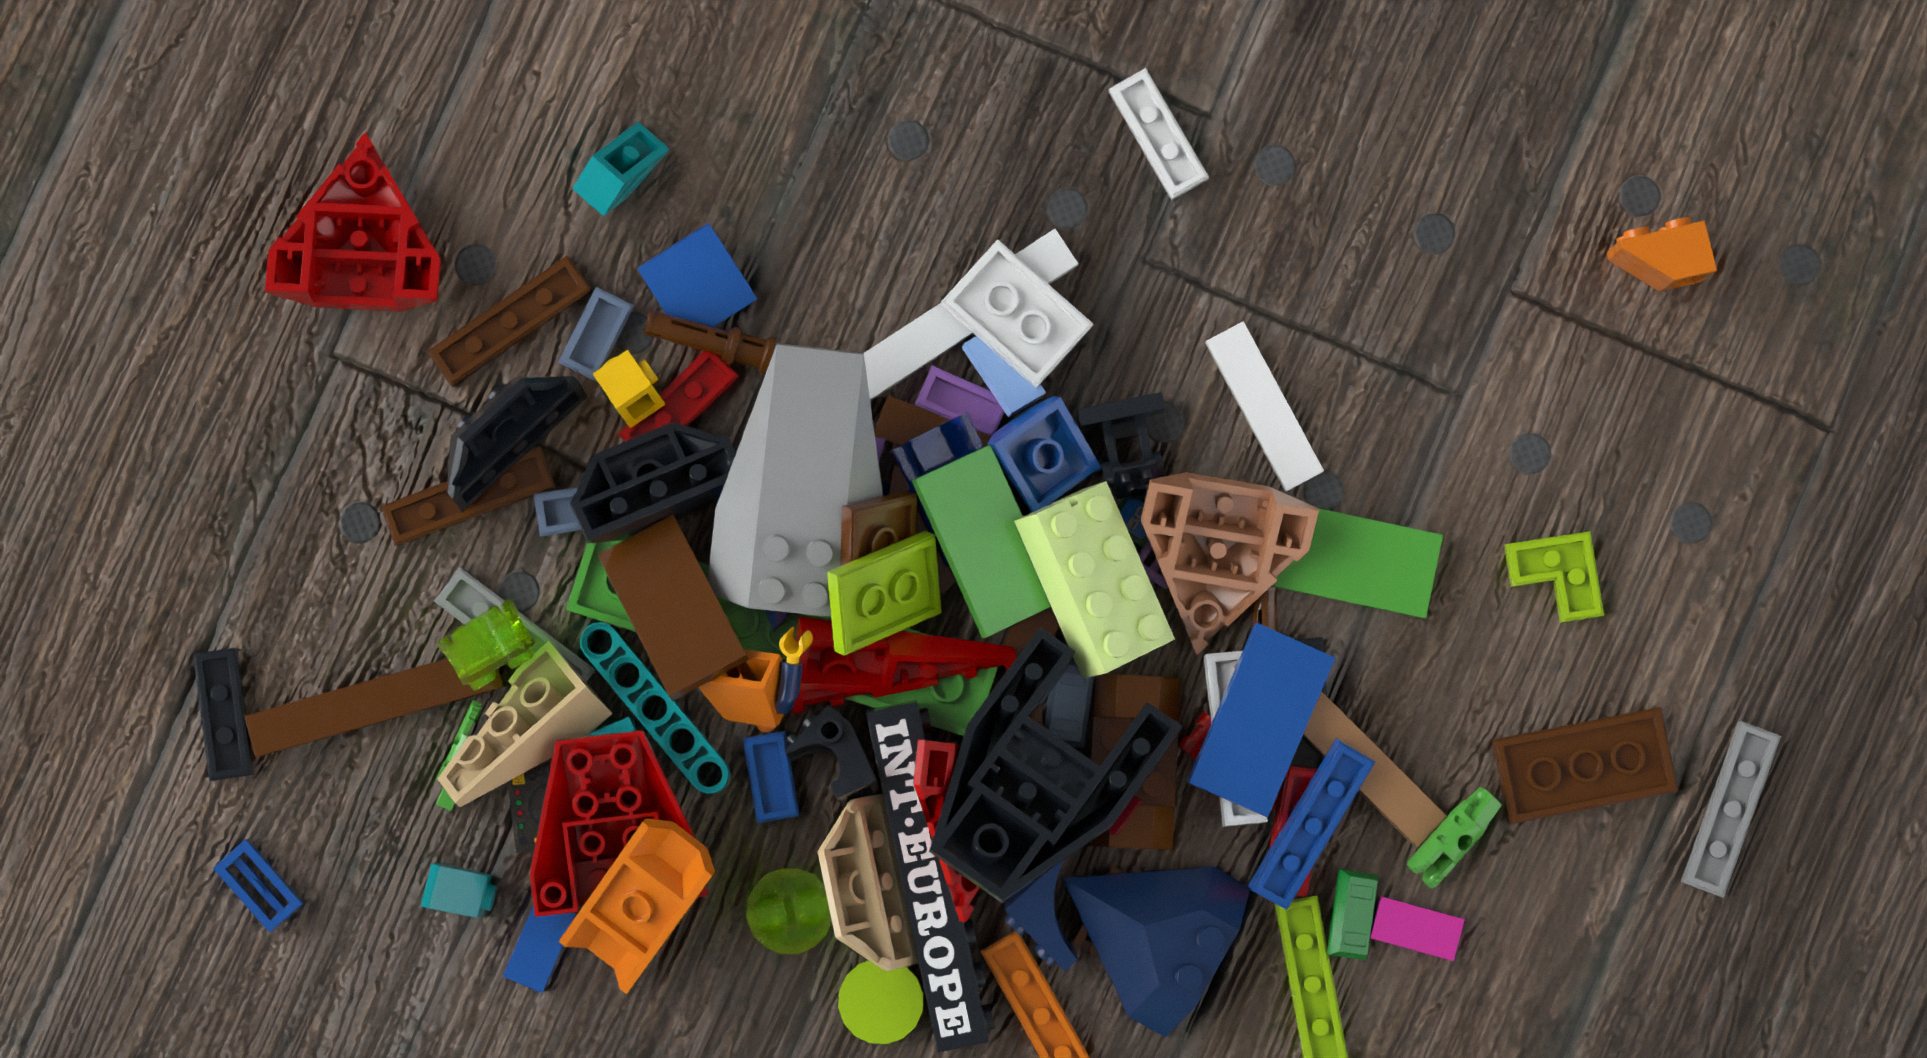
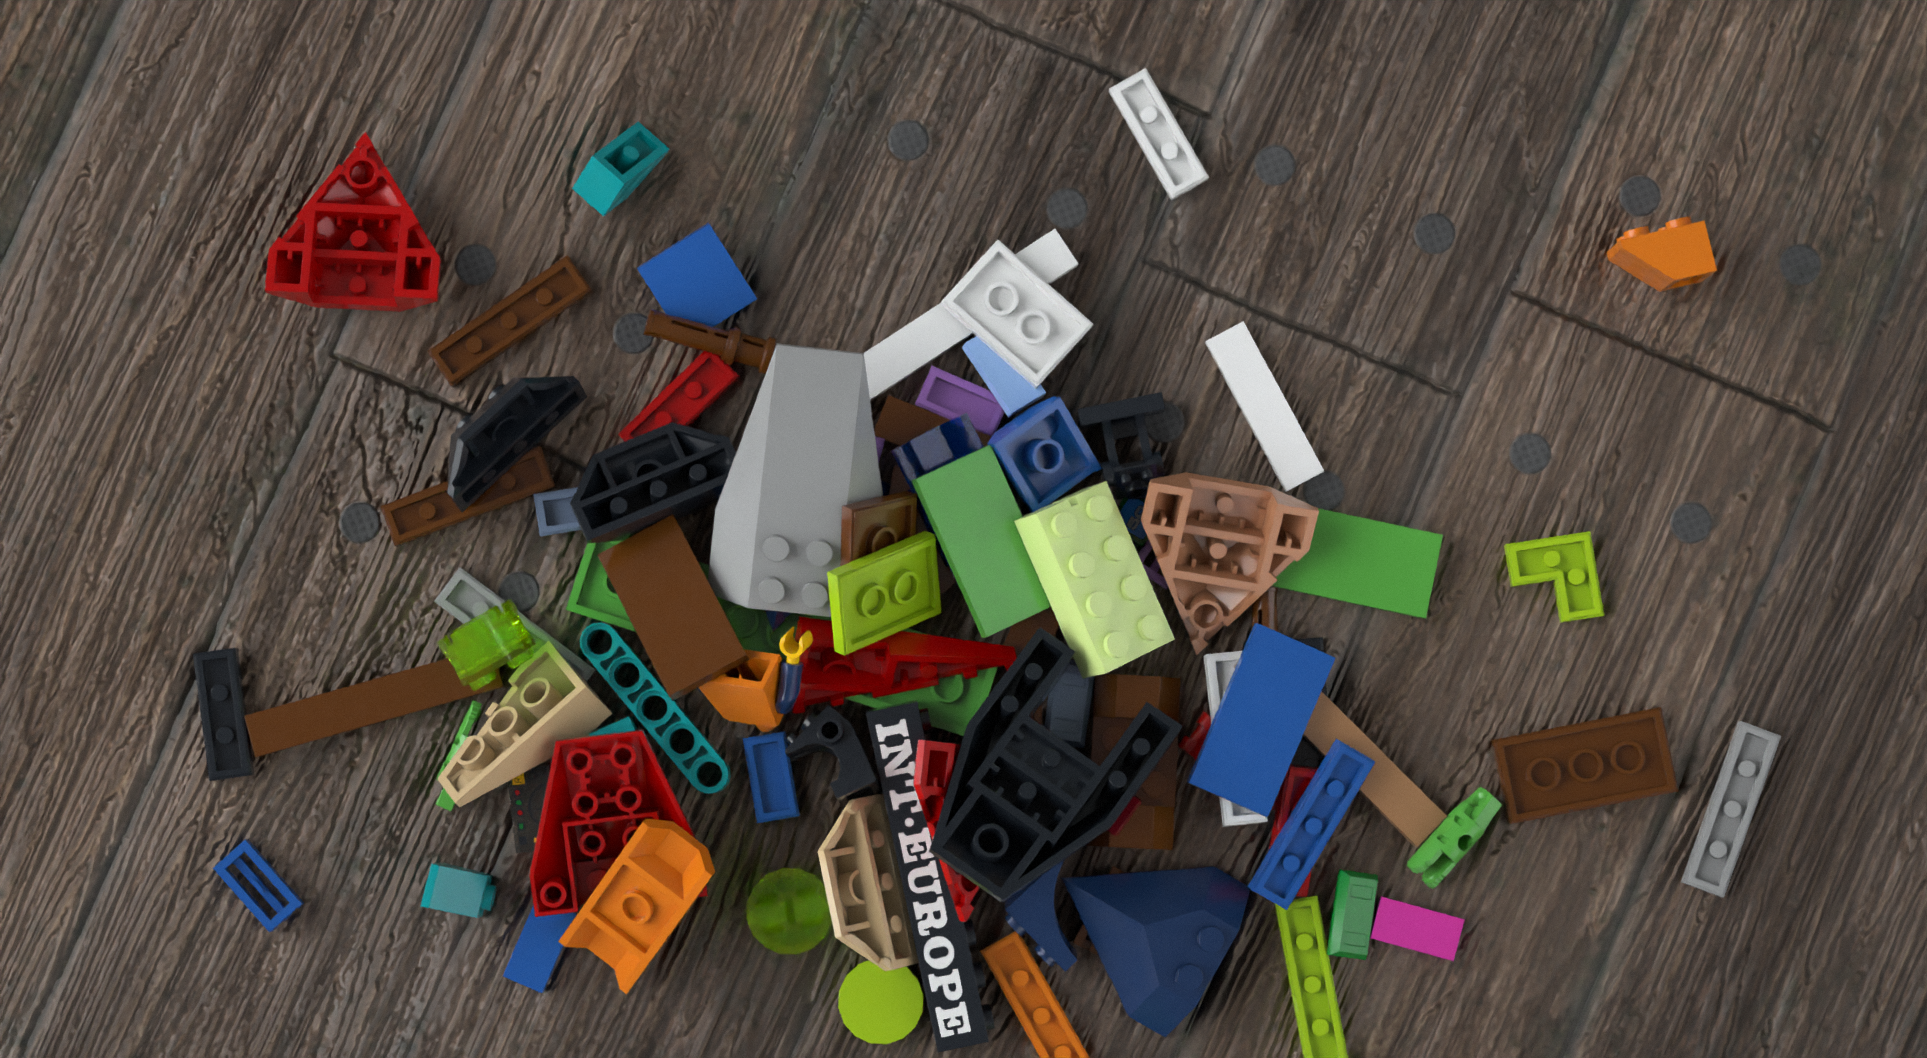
sand blue tile [558,287,634,381] -> none
yellow brick [593,350,665,429] -> none

